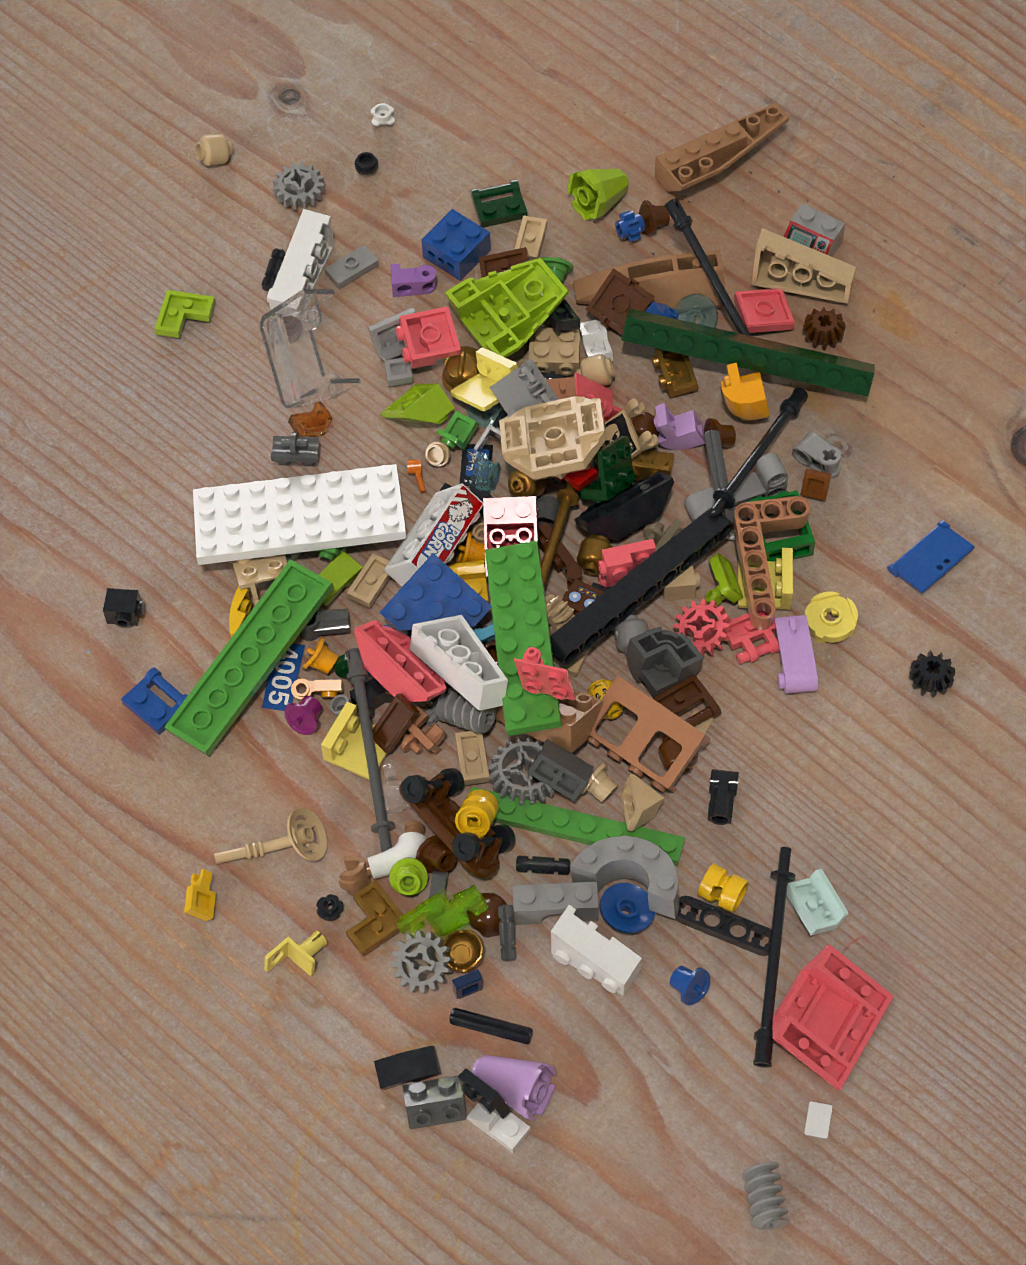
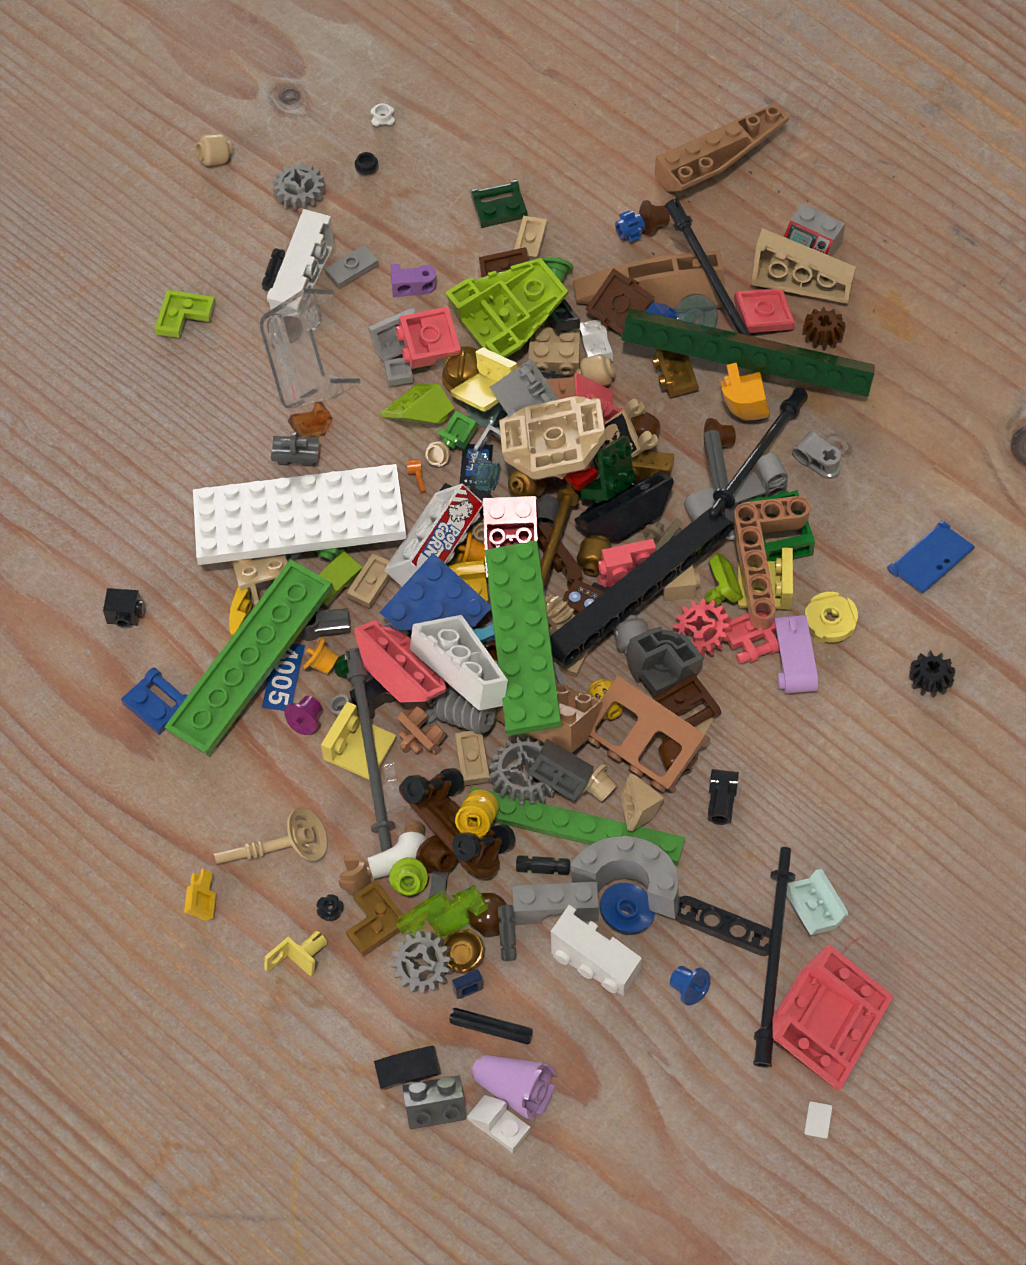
plate [291,678,344,701] -> none
reddish brown tile [372,694,420,753] -> none
blue piece [421,209,491,281] -> none
black hinge [458,1068,511,1119] -> none
coral hinge [514,647,575,700] -> none
lime cone [567,169,629,220] -> none
lavender brick [654,403,705,450] -> none
yellow wheel [697,863,749,913] -> none
light grey piece [743,1162,790,1230] -> none
dark orange tile [800,468,832,501] -> none

